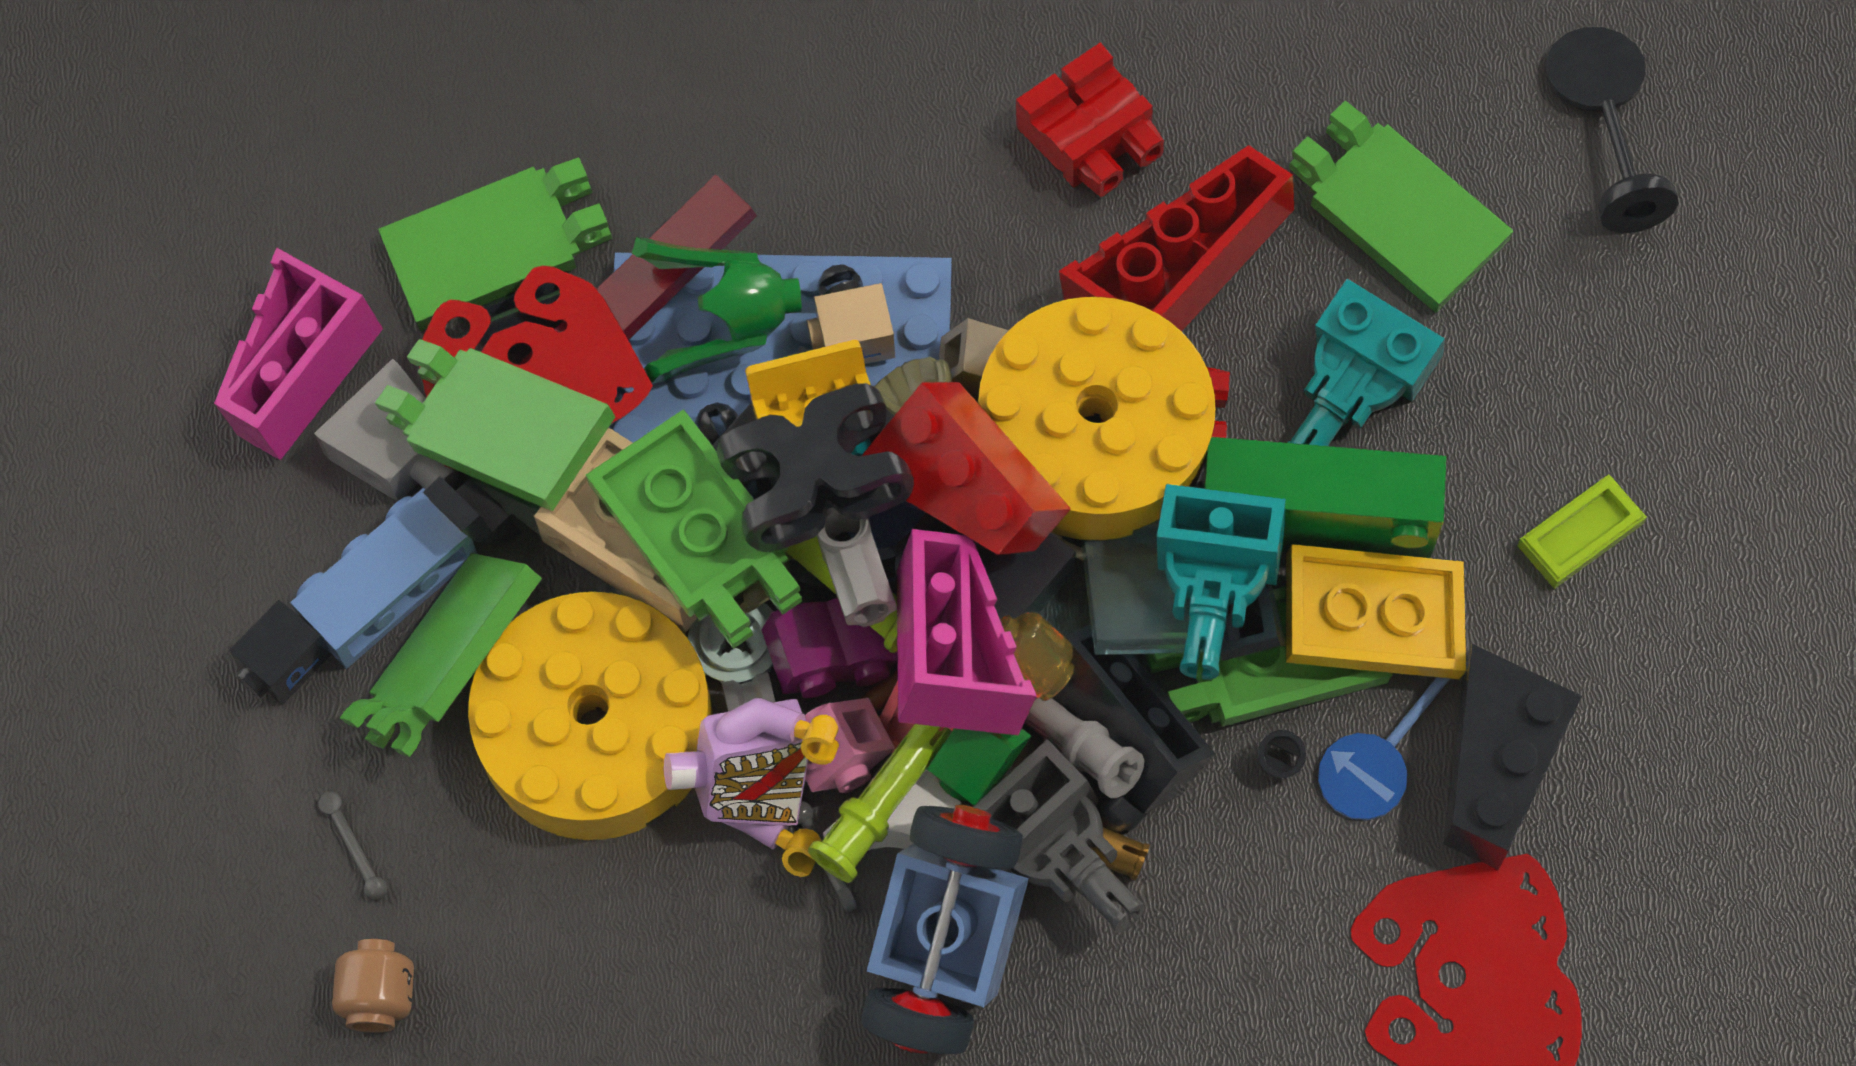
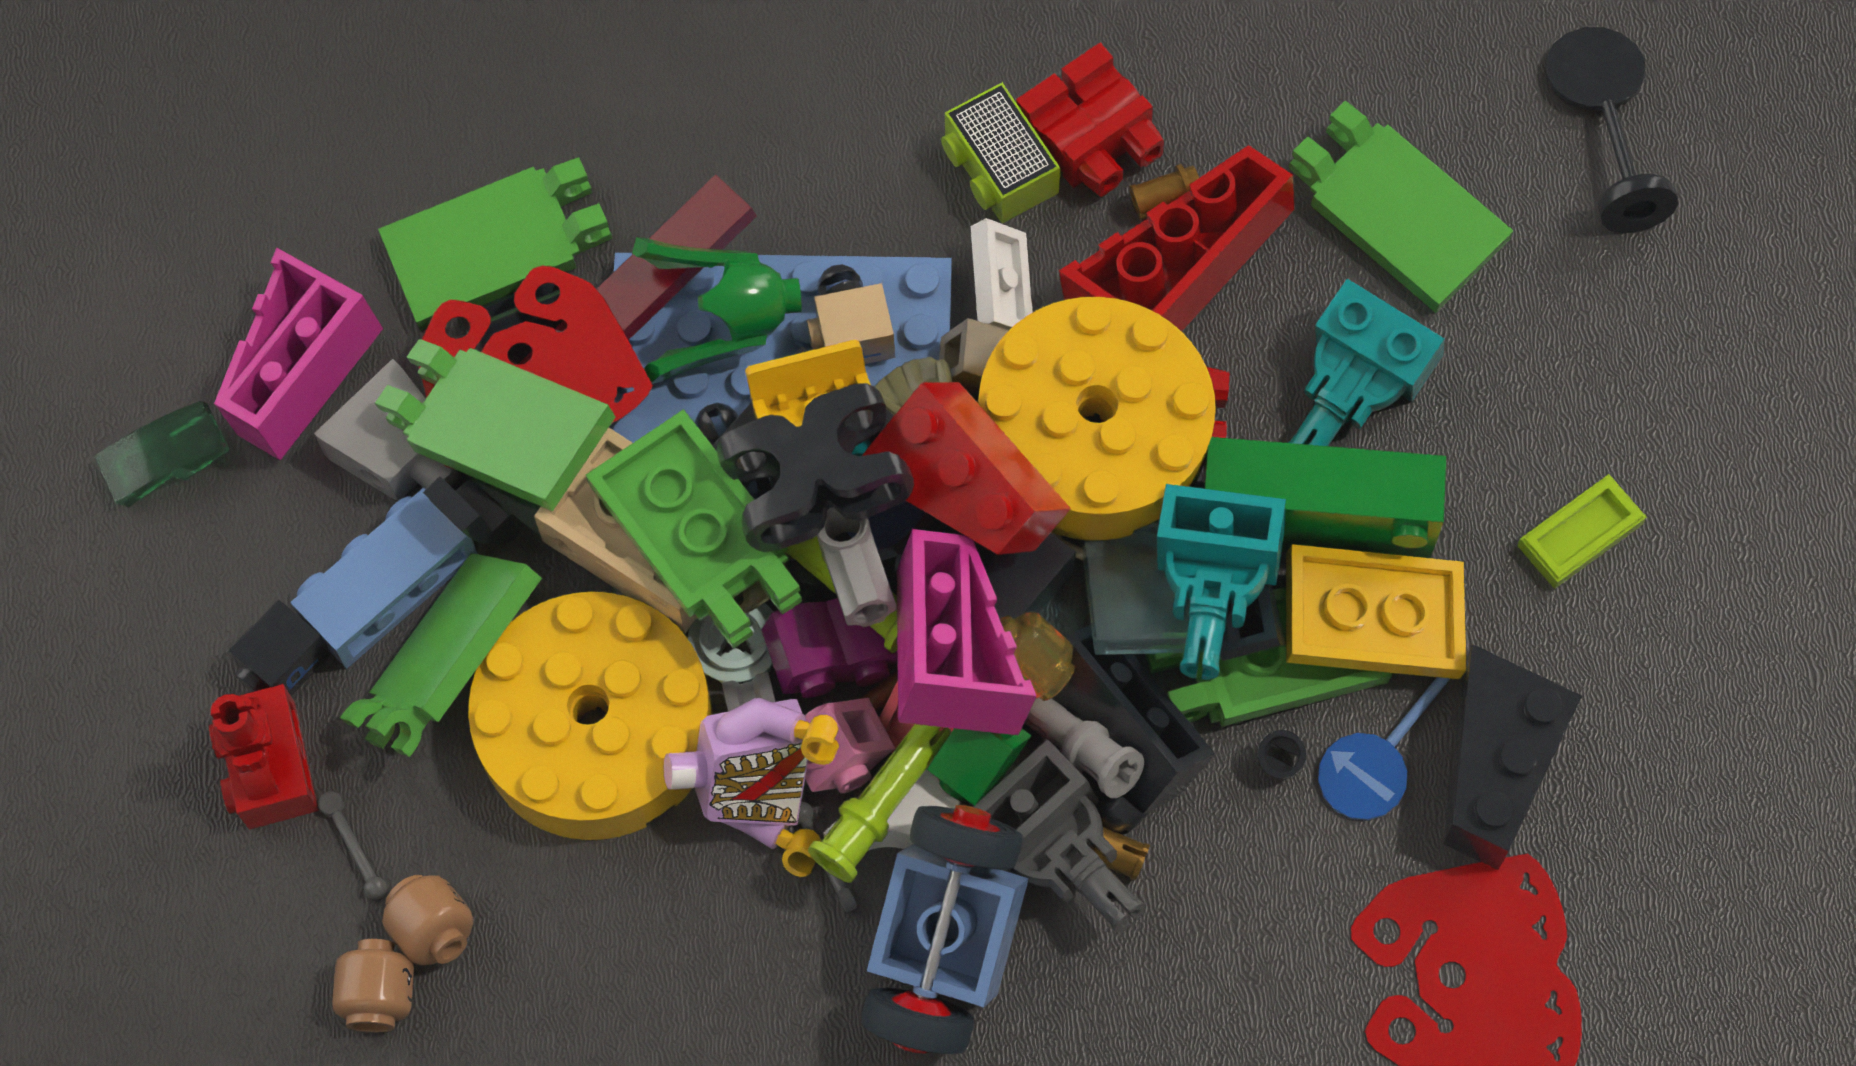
none -> clear green slope [94,401,230,507]
none -> red brick [209,684,319,830]
none -> medium nougat head [382,875,474,965]
none -> brick [941,82,1060,224]
none -> white plate [971,218,1033,330]
none -> pearl gold pin [1129,164,1199,220]

